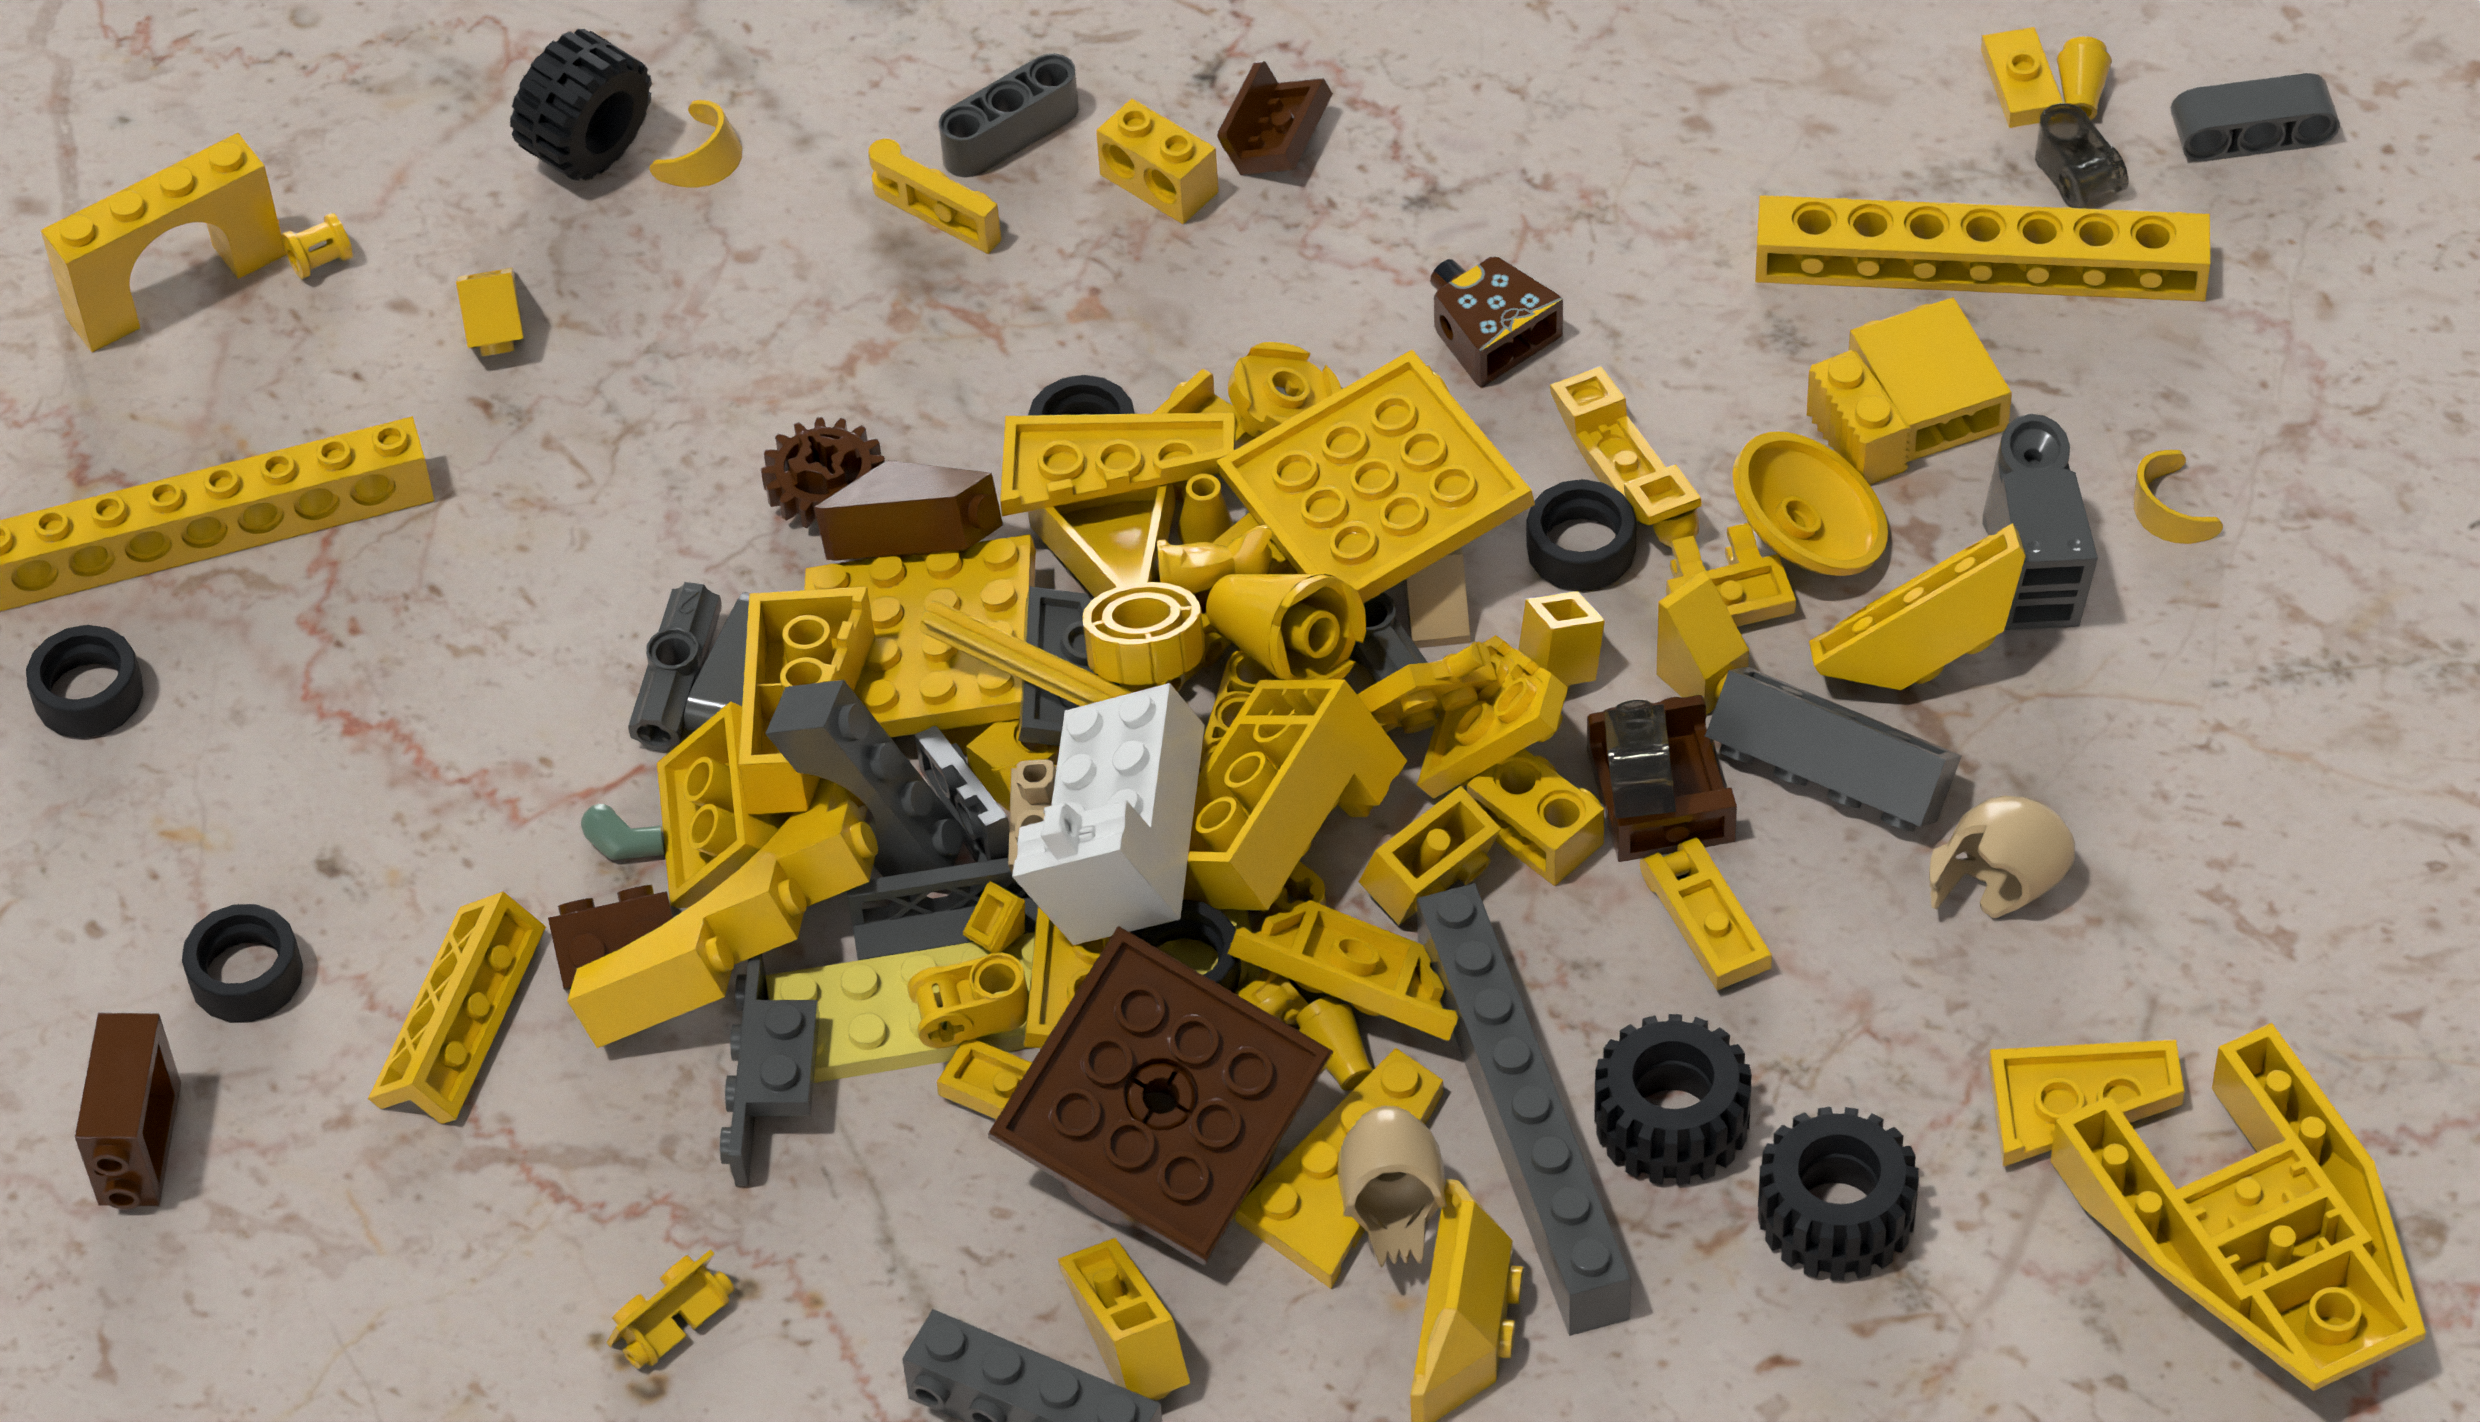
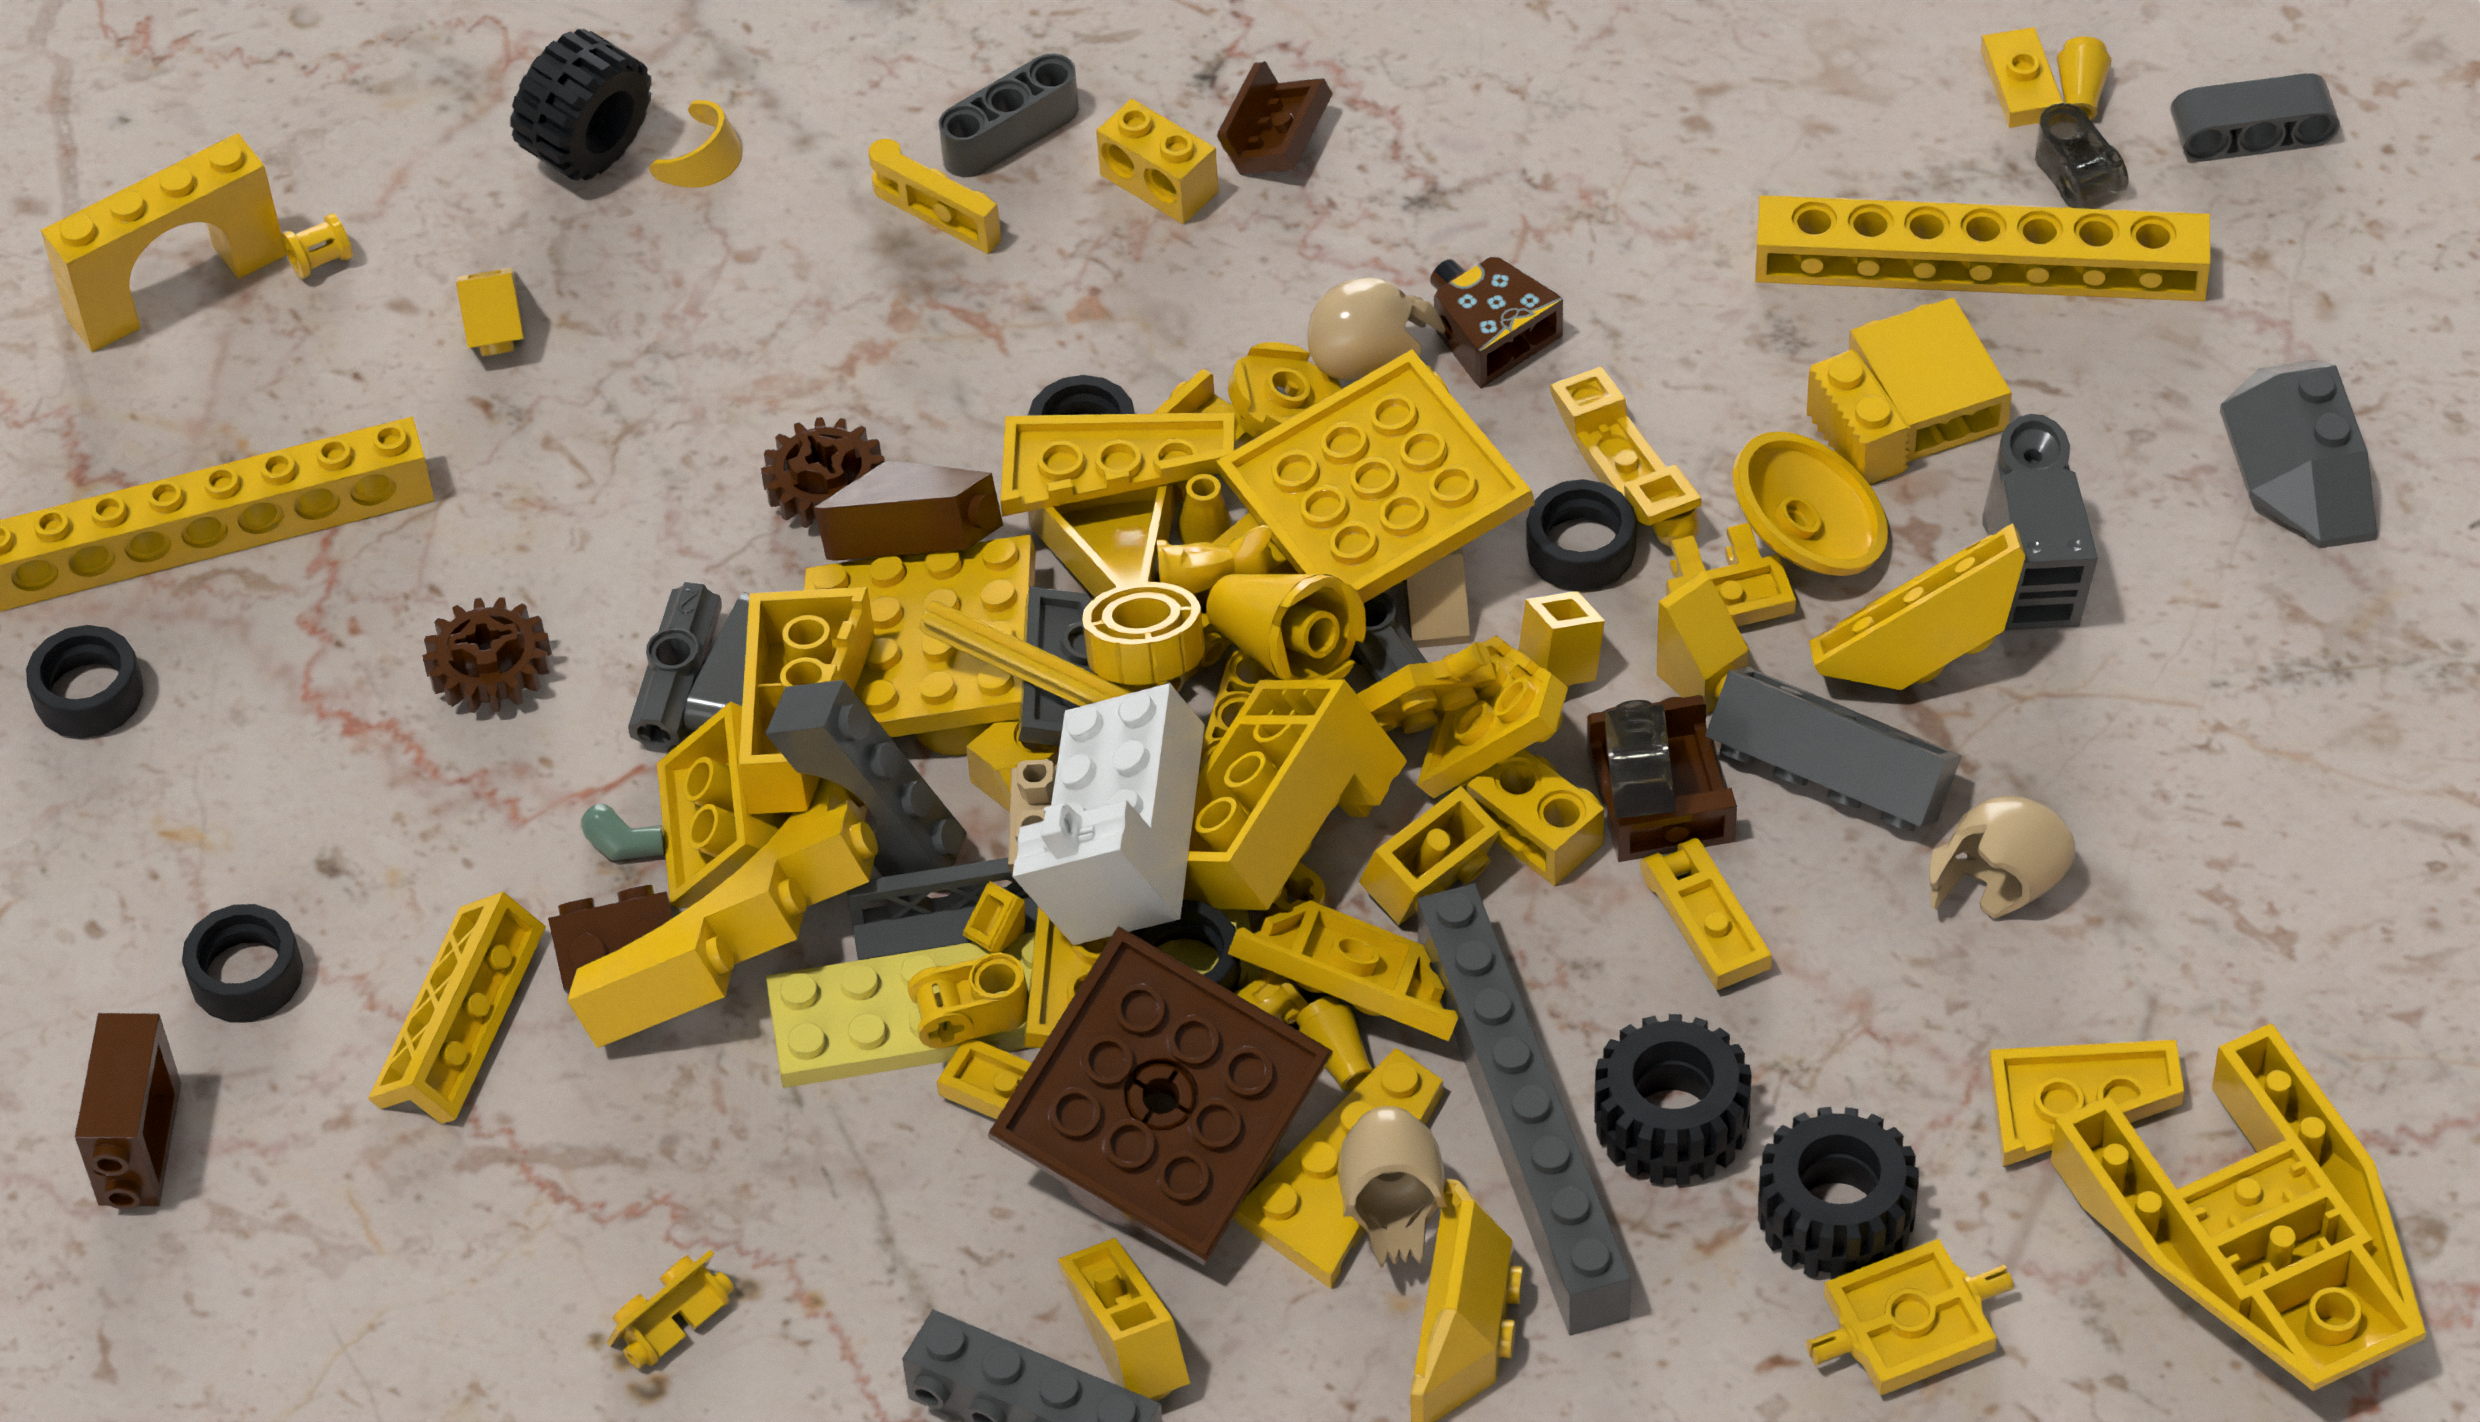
dark grey bracket [720,954,820,1186] -> none
dark grey wing [915,725,1012,887] -> none
yellow helmet [2133,450,2223,544] -> none
none -> reddish brown gear [422,597,552,713]
none -> tan helmet [1307,277,1446,381]
none -> yellow plate [1806,1238,2014,1396]
none -> dark grey wedge [2220,360,2377,549]

